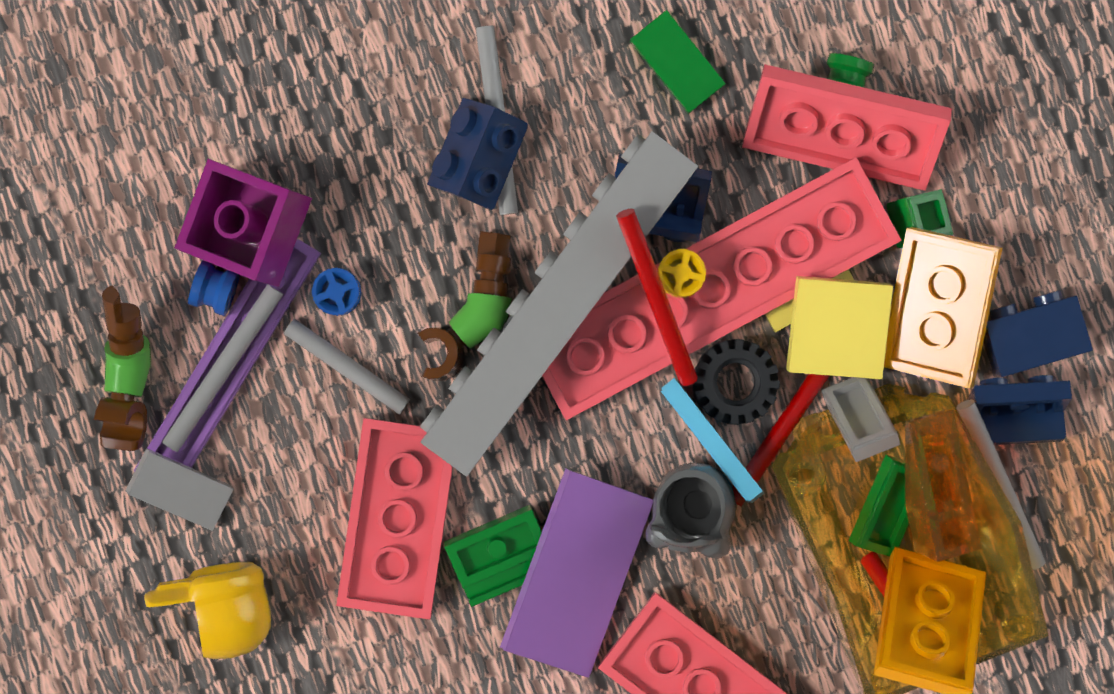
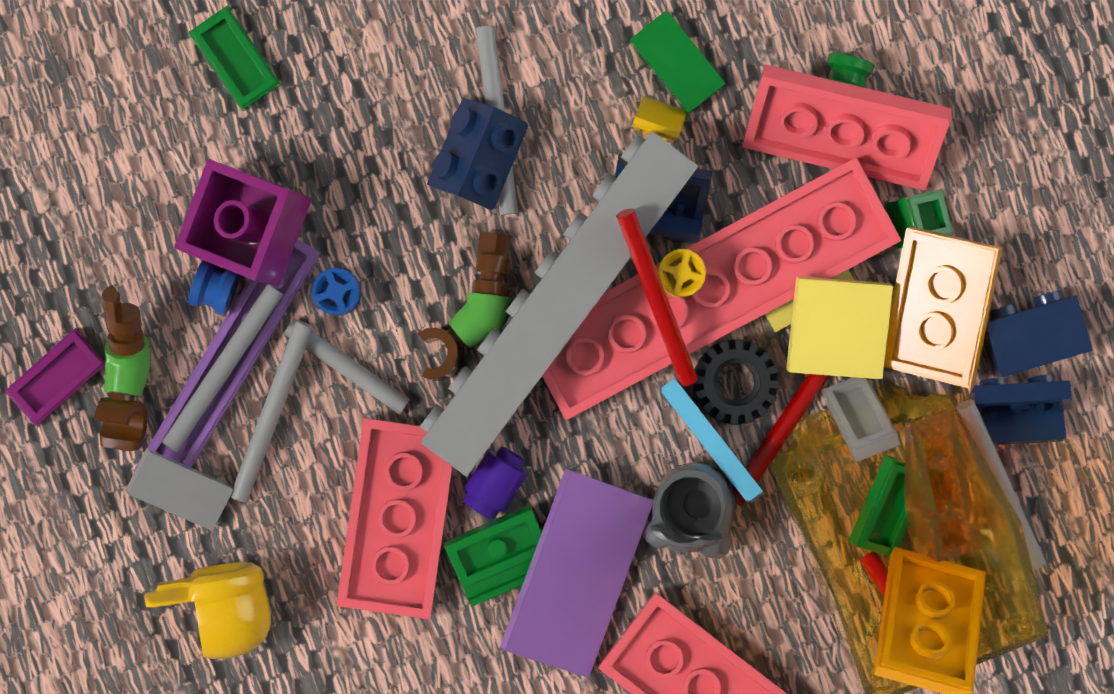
none -> magenta tile [5,328,105,426]
none -> green tile [188,6,282,111]
none -> light grey bar [230,321,314,503]
none -> dark purple brick [463,446,528,520]
none -> yellow slope [632,96,686,144]

